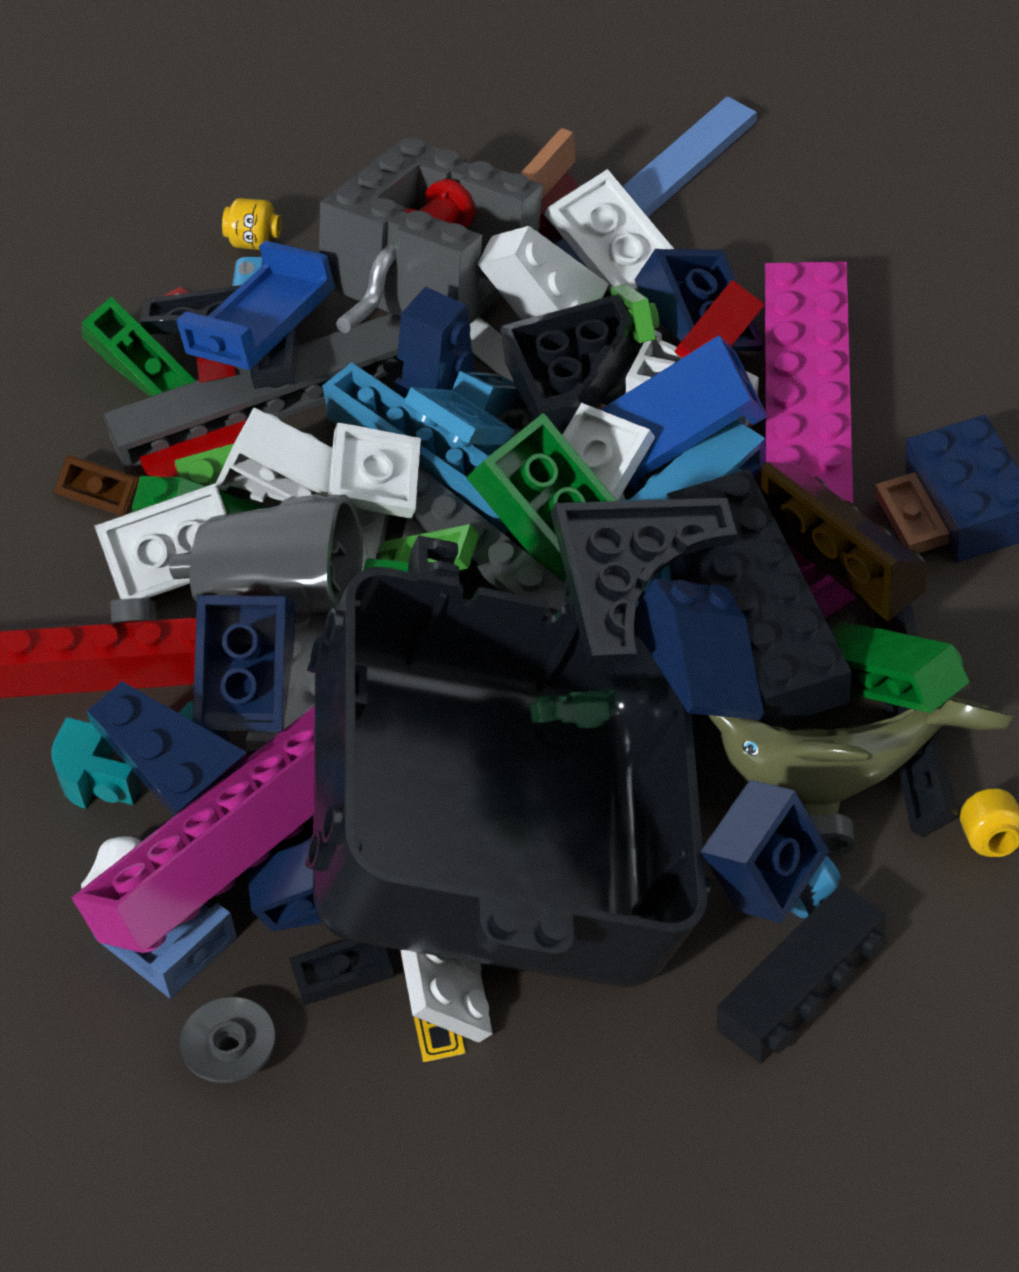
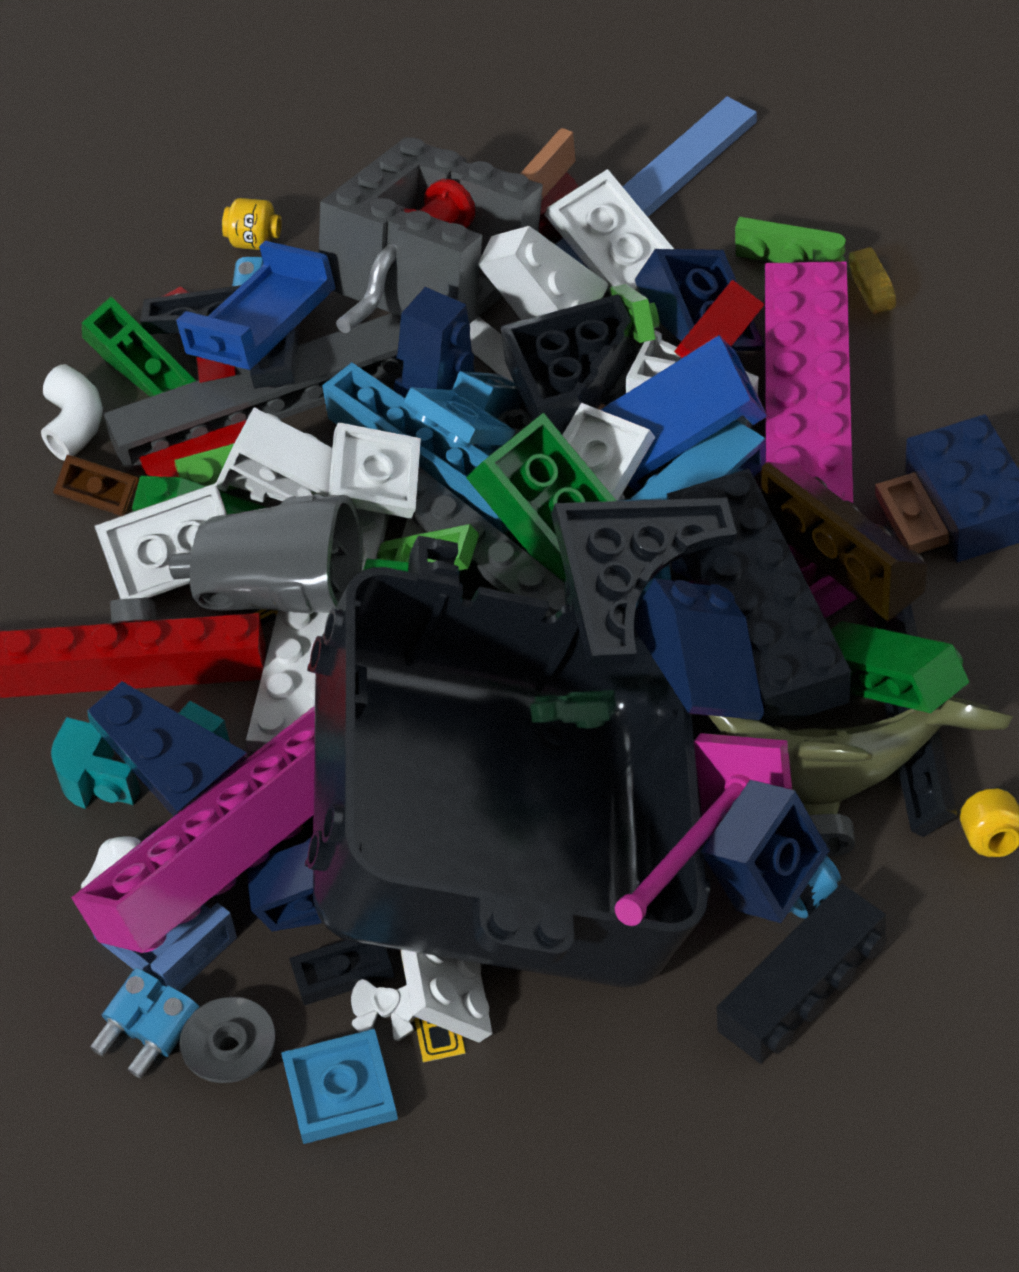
dark blue slope [193,595,296,732] -> none
none -> white cylinder [41,364,103,461]
none -> dark azure piece [90,968,199,1079]
none -> dark azure plate [281,1029,398,1144]
none -> white piece [351,979,415,1042]
none -> dark pink tile [615,733,792,926]
none -> bright green plate [735,217,846,263]
none -> clear yellow beam [849,247,896,314]

